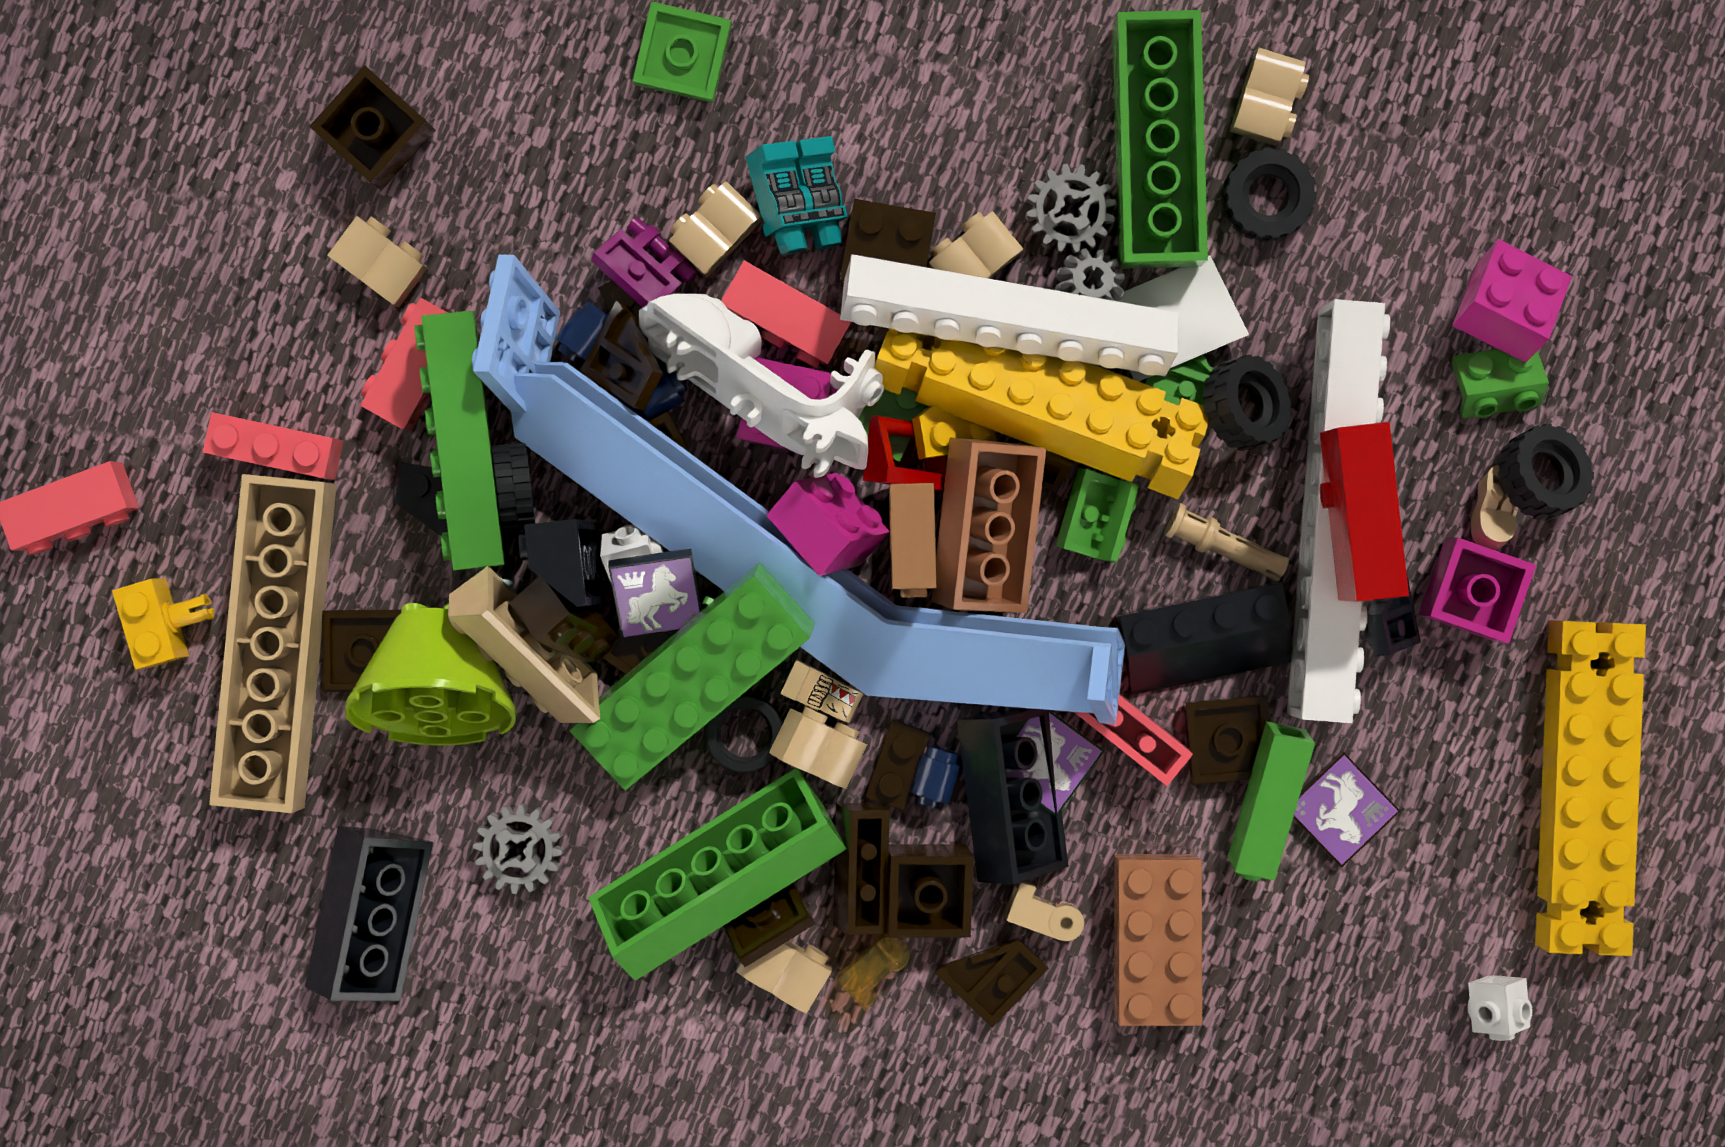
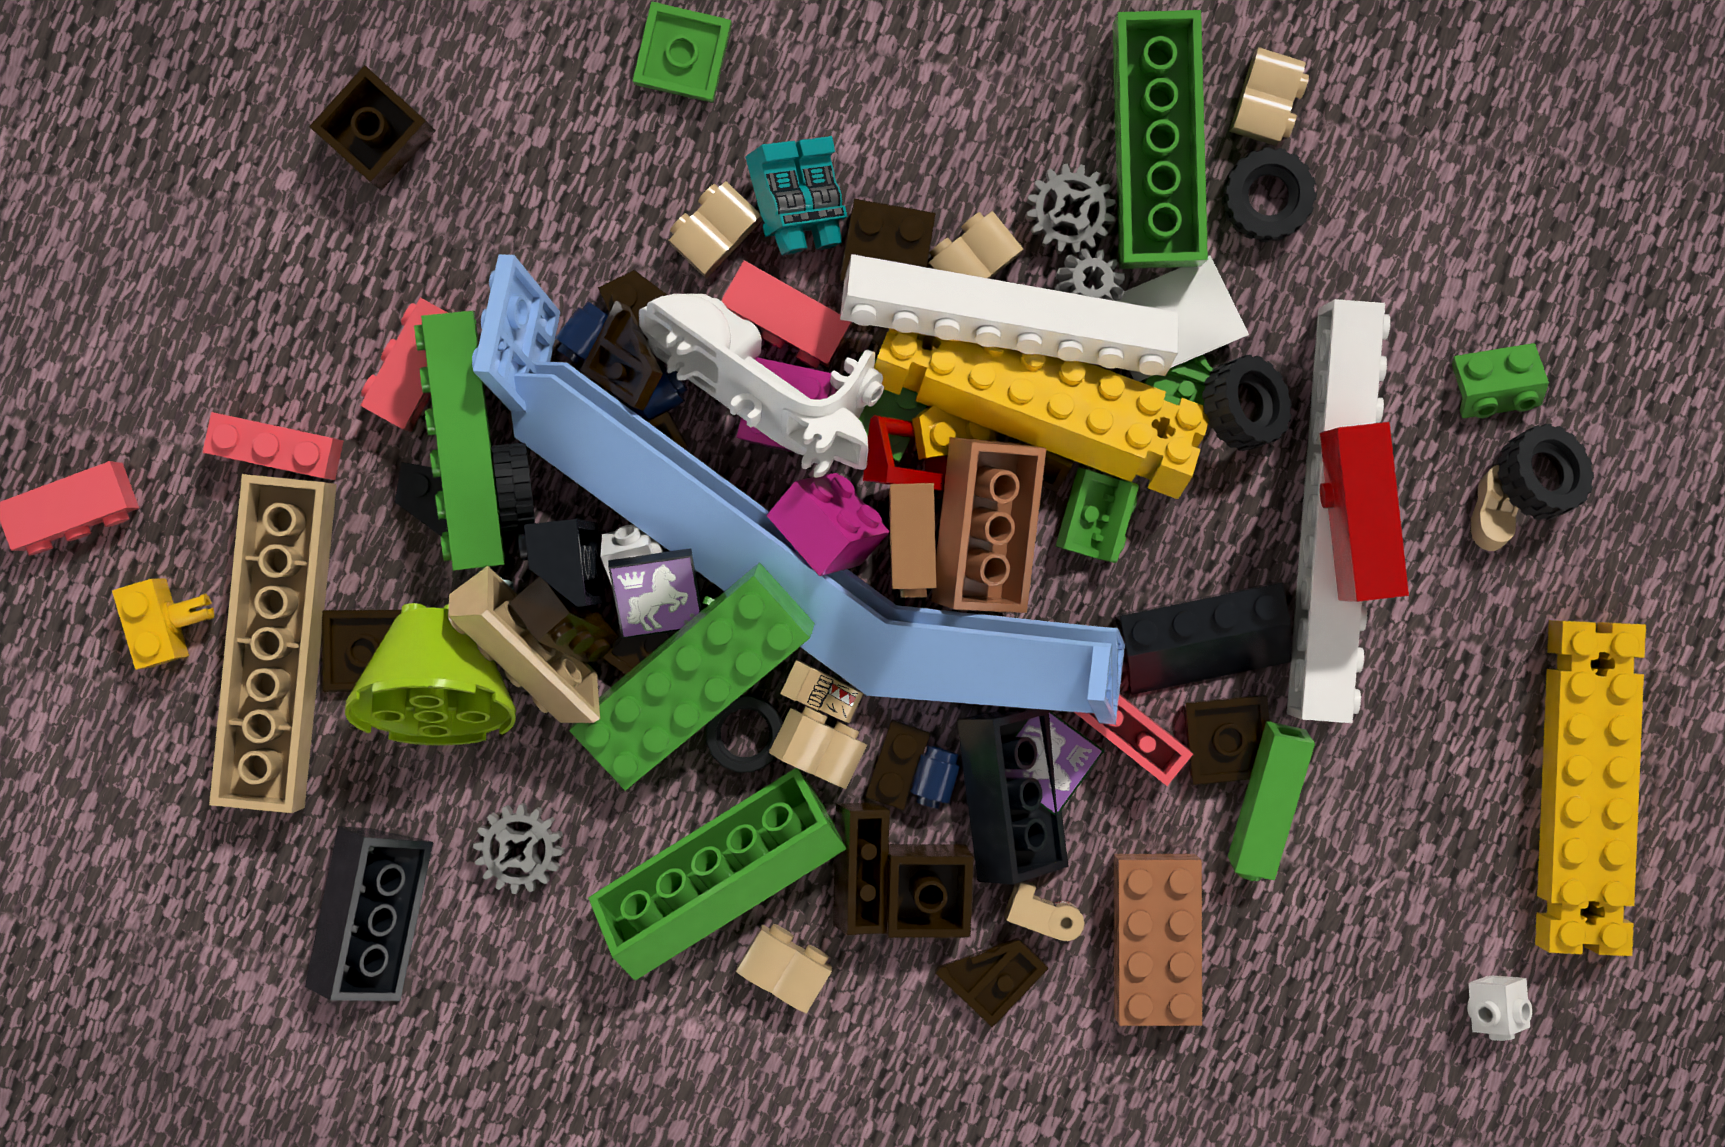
tan brick [328,216,428,307] -> none
magenta plate [591,217,698,307] -> none
dark brown tile [723,882,816,967] -> none
clear yellow leg [837,934,910,1011] -> none
tan pin [1164,503,1289,582] -> none
tile [1293,751,1400,868] -> none
black wing [1365,571,1421,657] -> none
dark pink brick [1418,537,1536,643] -> none
dark pink brick [1452,239,1572,363] -> none

